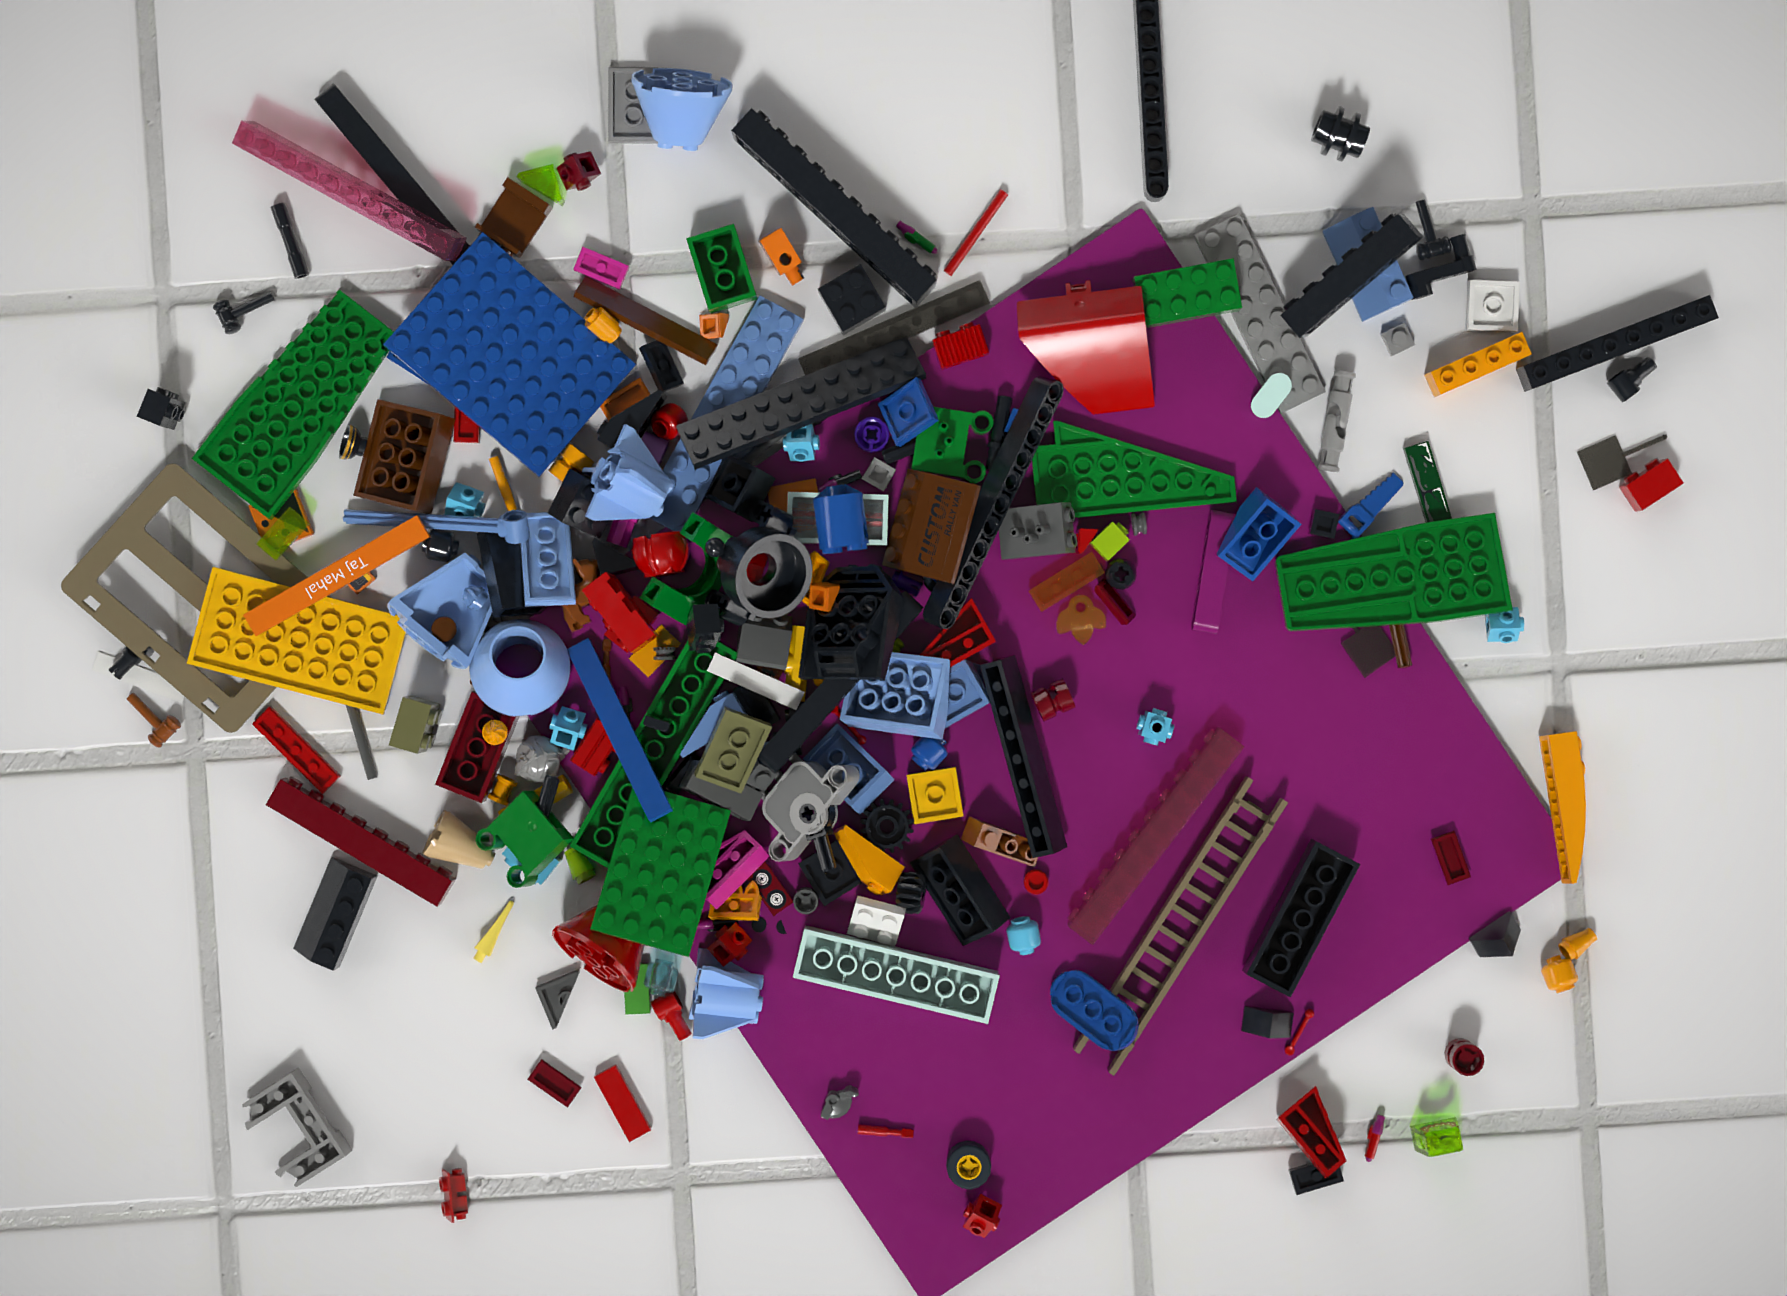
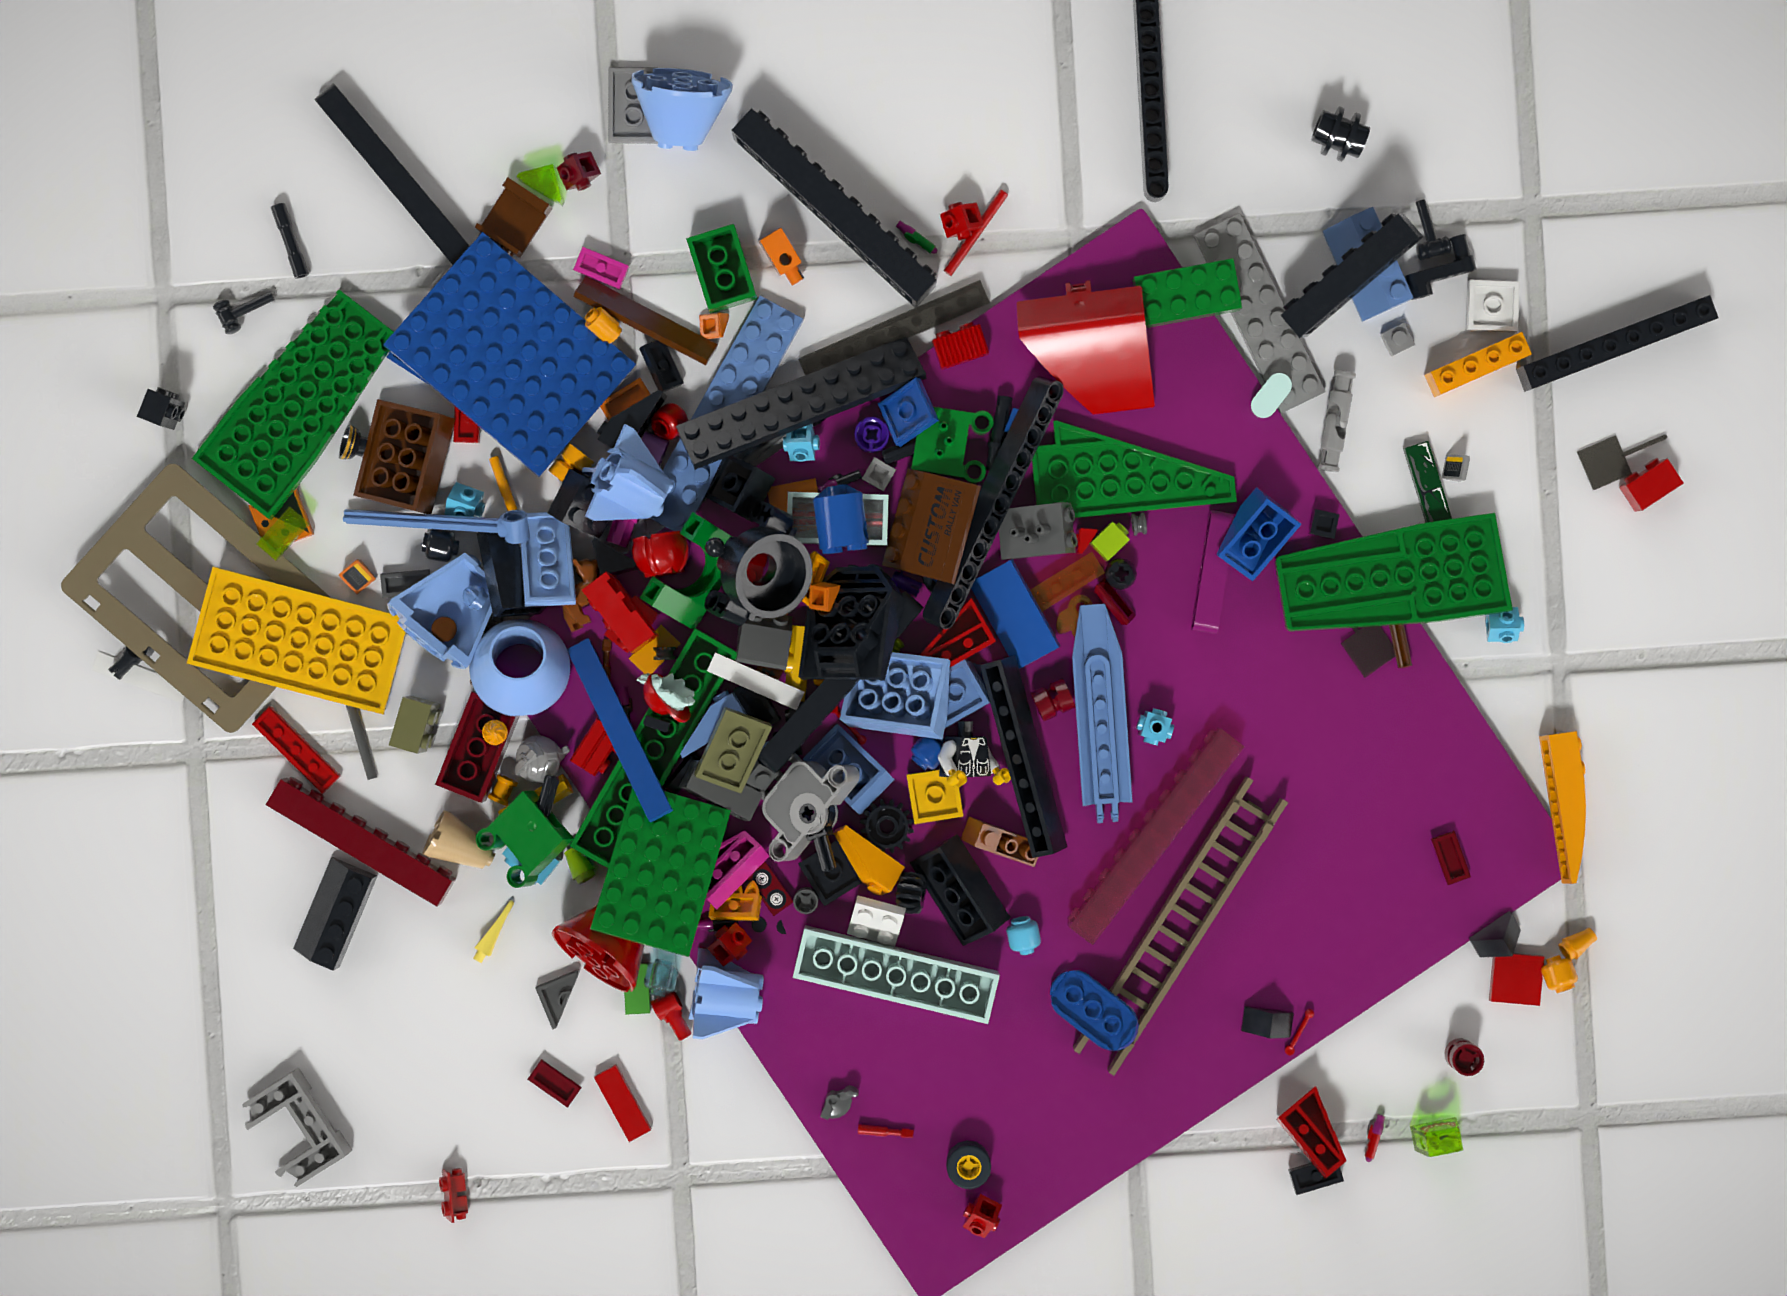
dark orange piece [127,693,181,748] -> none
clear pink brick [232,120,467,261] -> none
orange tile [243,515,431,636] -> none
medium azure brick [549,706,587,750] -> none
black brick [686,604,724,653] -> none
black brick [818,264,886,335] -> none
red tile [1023,869,1049,895] -> none
black brick [1242,839,1361,998] -> none
blue piece [1338,472,1404,539] -> none
black pin [1607,357,1657,402] -> none
none -> dark grey tile [380,569,430,598]
none -> hair [637,673,695,723]
none -> torso [938,721,1011,787]
none -> red brick [940,202,984,240]
none -> blue tile [971,559,1061,669]
none -> medium blue hinge [1072,604,1132,823]
none -> slope [1442,454,1470,482]
none -> red tile [1489,953,1545,1006]

